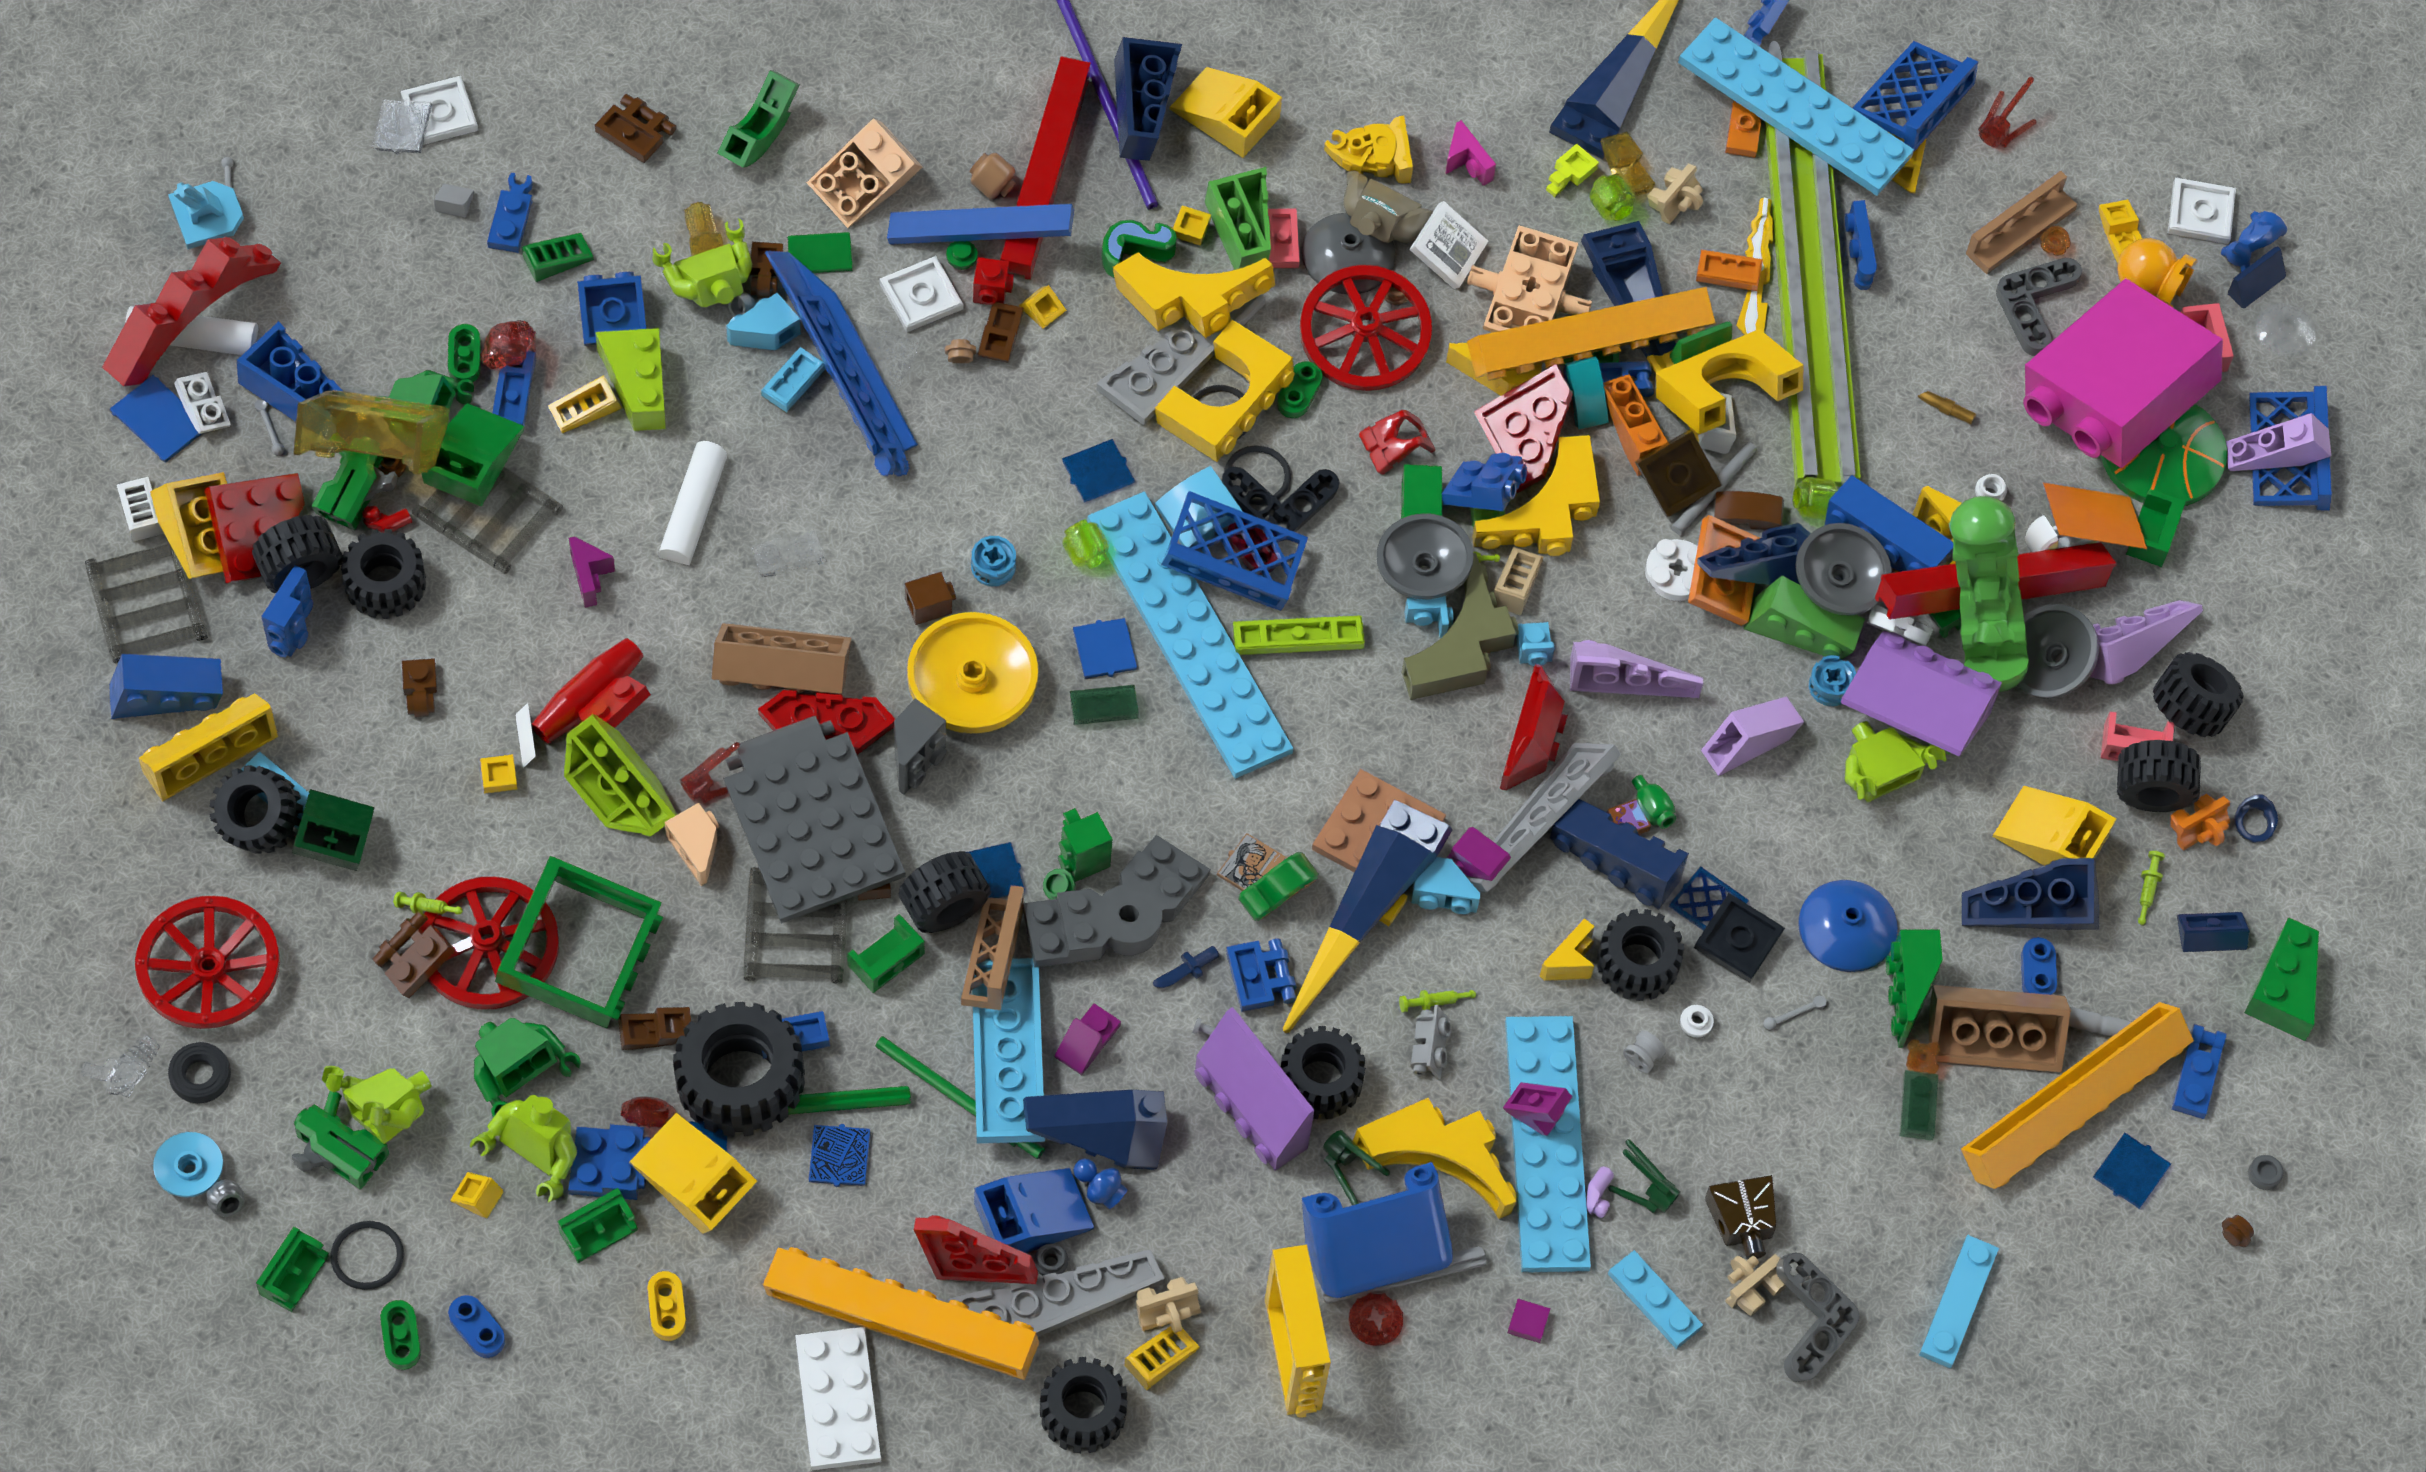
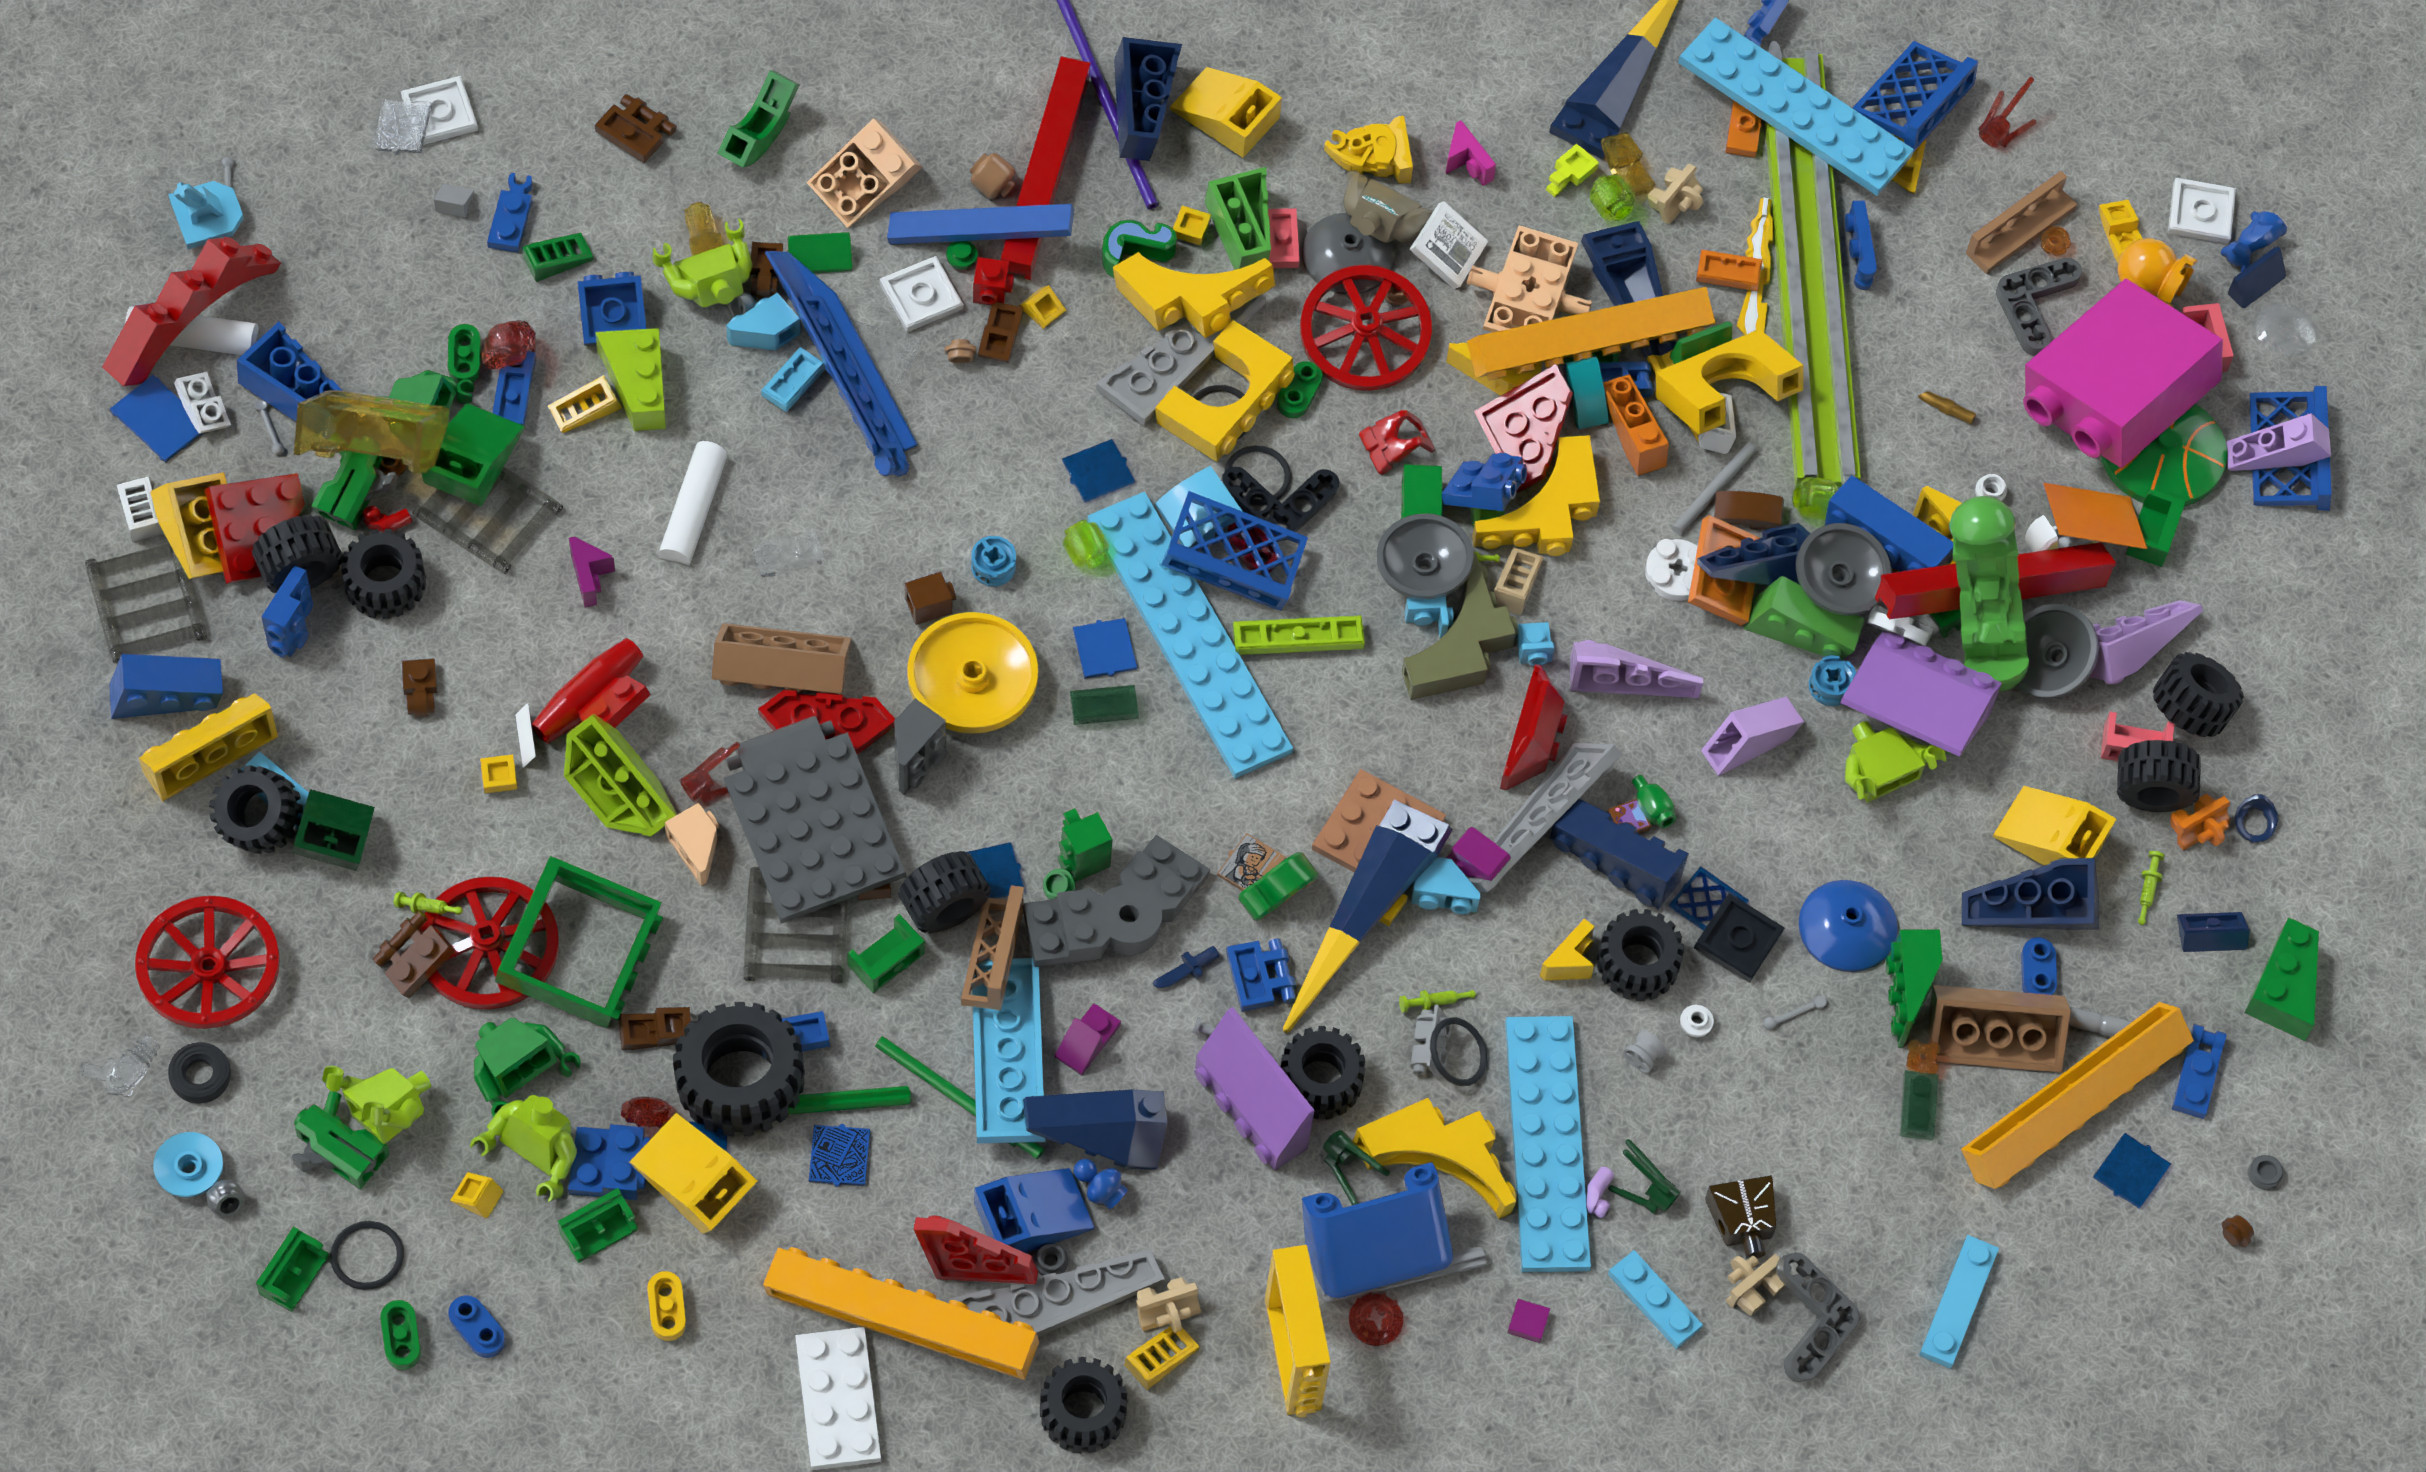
magenta slope [1503,1082,1572,1136] -> none
dark brown plate [1635,430,1722,518] -> none
none -> black tyre [1430,1017,1487,1086]

